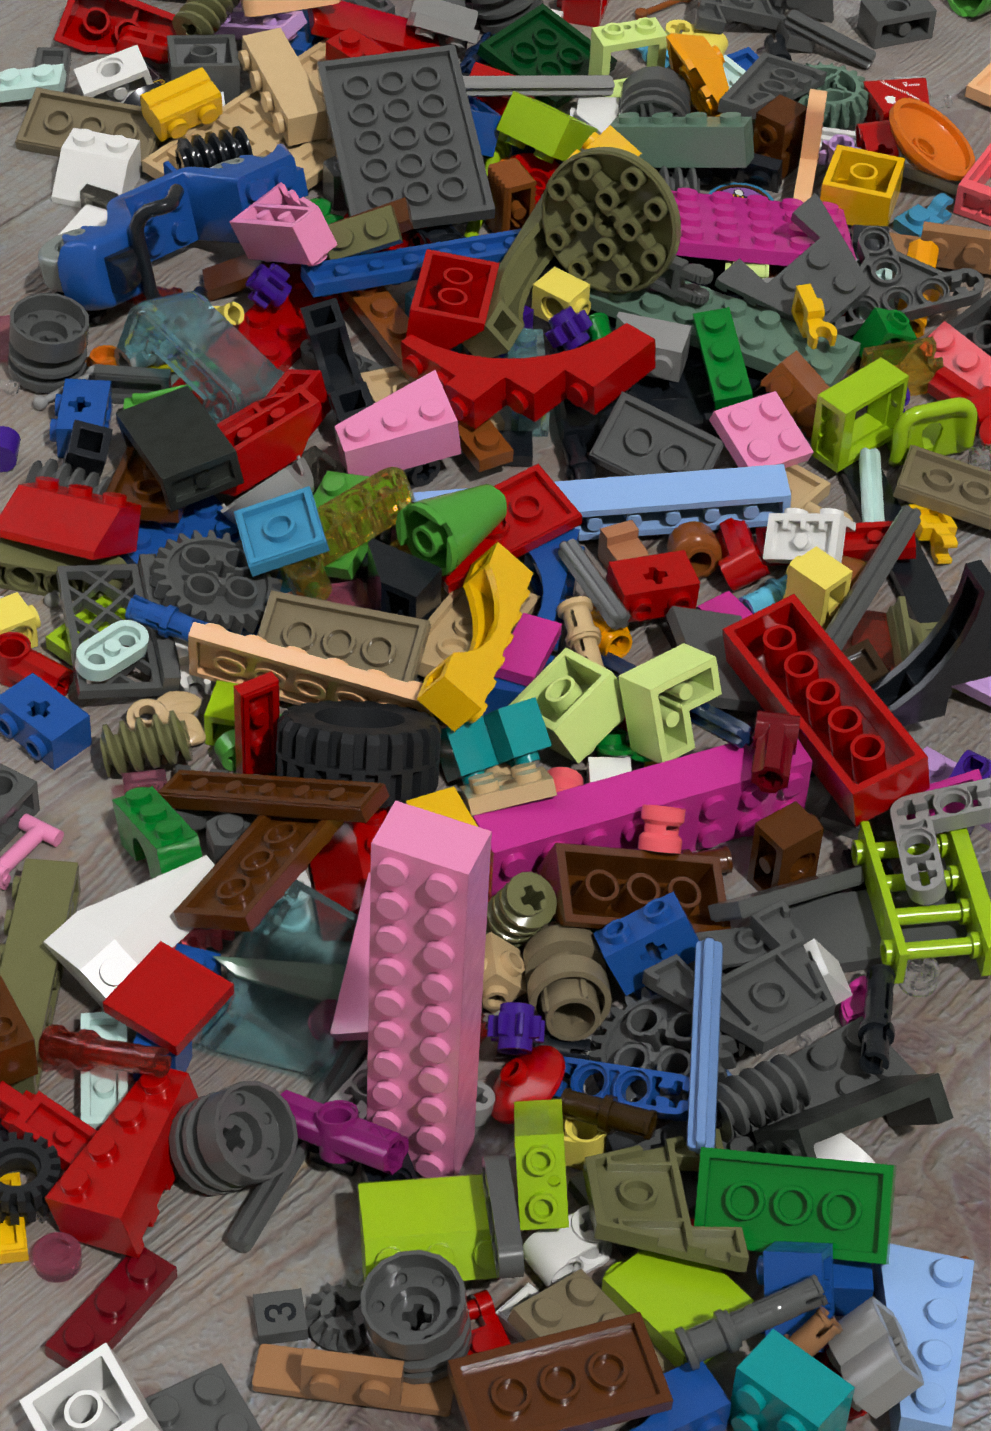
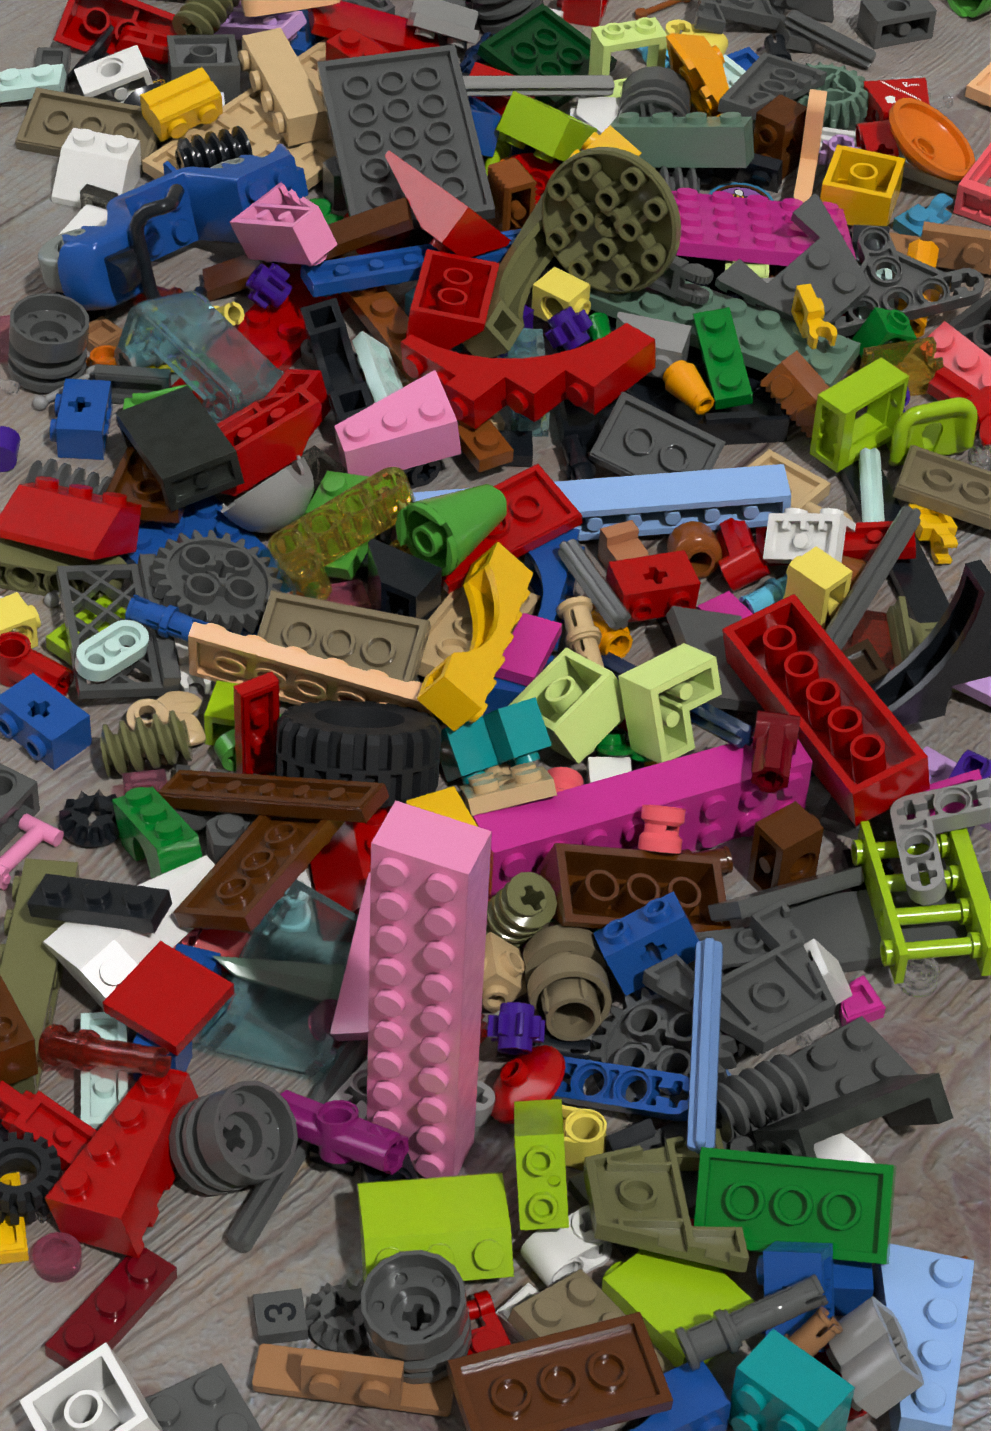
black brick [63,420,113,478] -> none
dark azure tile [234,486,330,577] -> none
olive plate [328,205,403,260] -> none
dark grey beam [482,1154,524,1279] -> none
dark brown pin [560,1088,657,1140] -> none
bright pink plate [709,391,814,468] -> none
black pin [858,964,896,1075] -> none
none -> black plate [27,874,172,934]
none -> black gear [59,789,120,847]
none -> black dish [68,25,115,79]
none -> medium nougat tile [87,316,126,352]
none -> red tile [192,928,250,975]
none -> light aqua plate [352,331,403,403]
none -> wedge [385,150,511,257]
none -> light orange cone [663,360,714,415]

